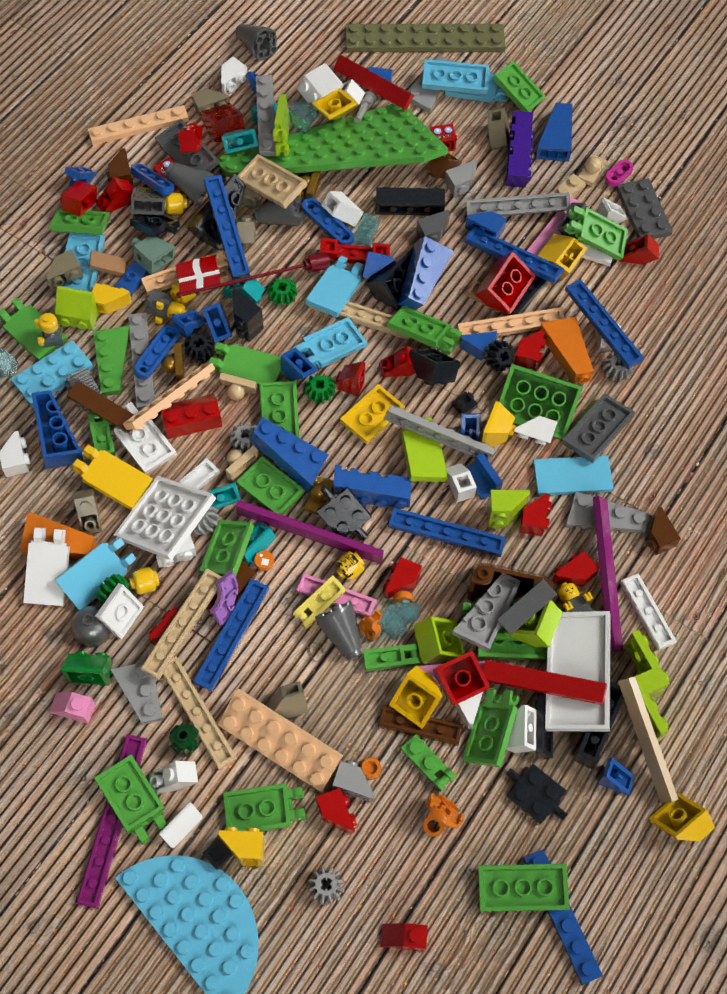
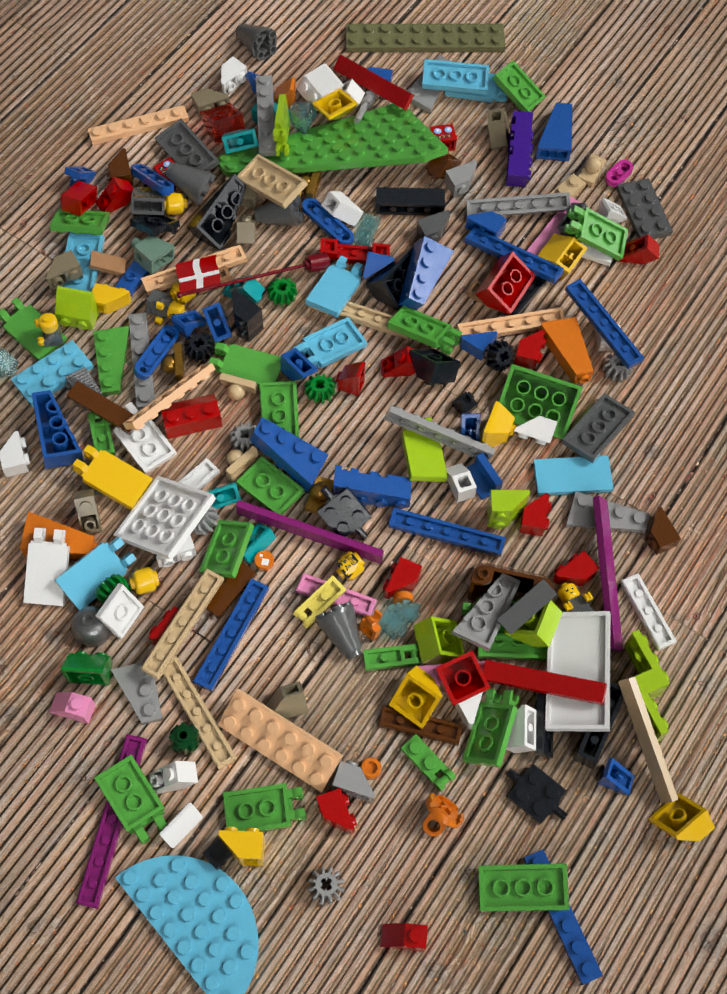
red slope [178,123,202,153] -> none
blue plate [203,175,250,279] -> none
medium lavender tile [209,571,238,627] -> none
yellow plate [340,384,405,445] -> none
none -> orange slope [274,77,296,114]

